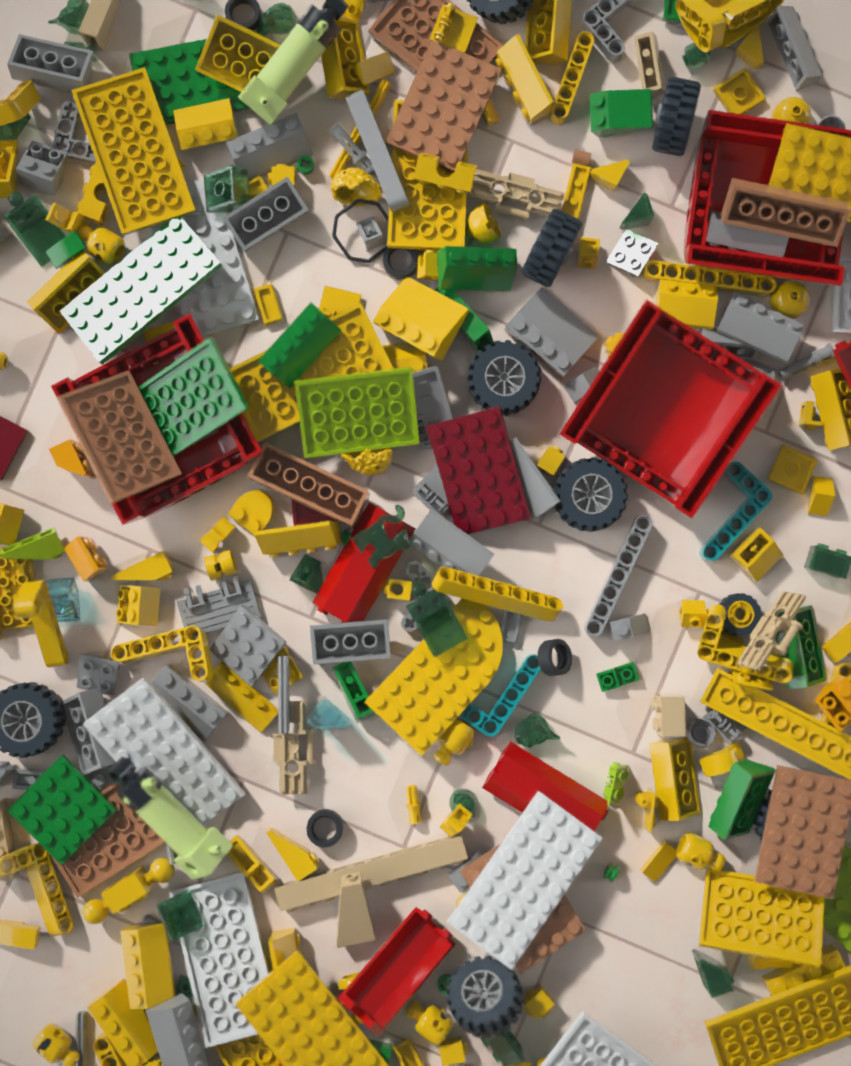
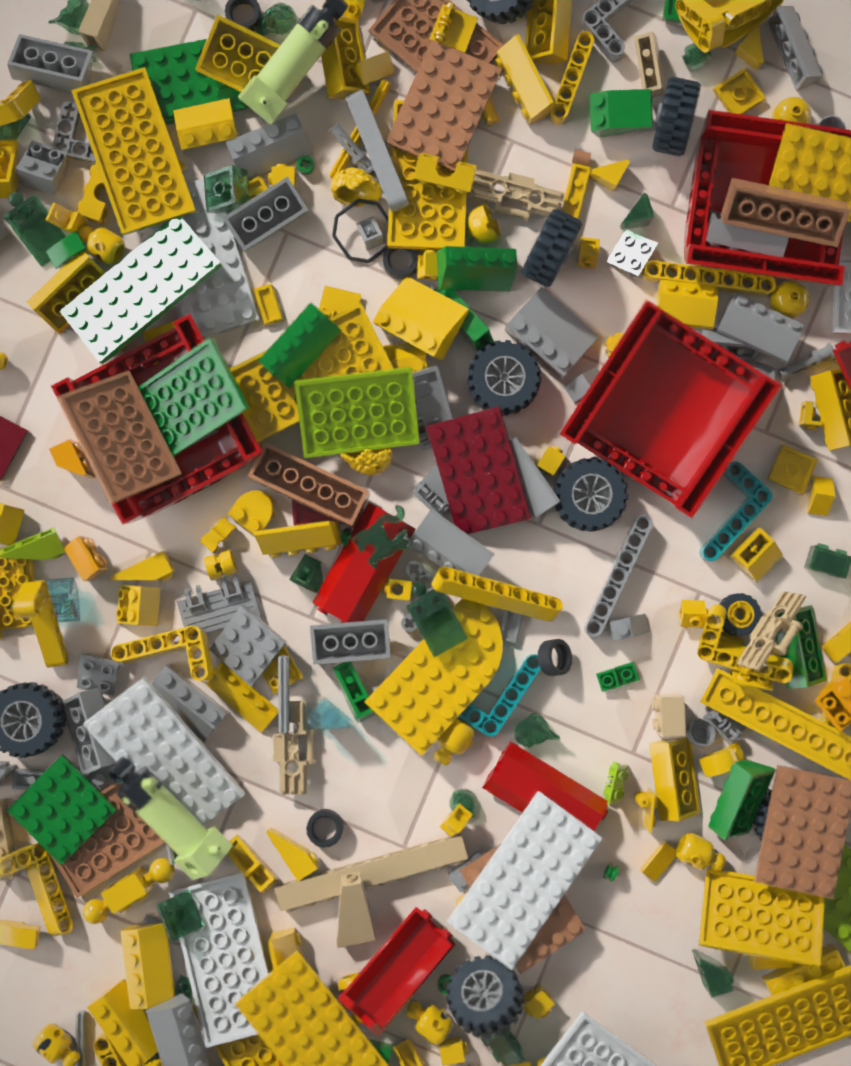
yellow axle [406,785,422,824] -> none

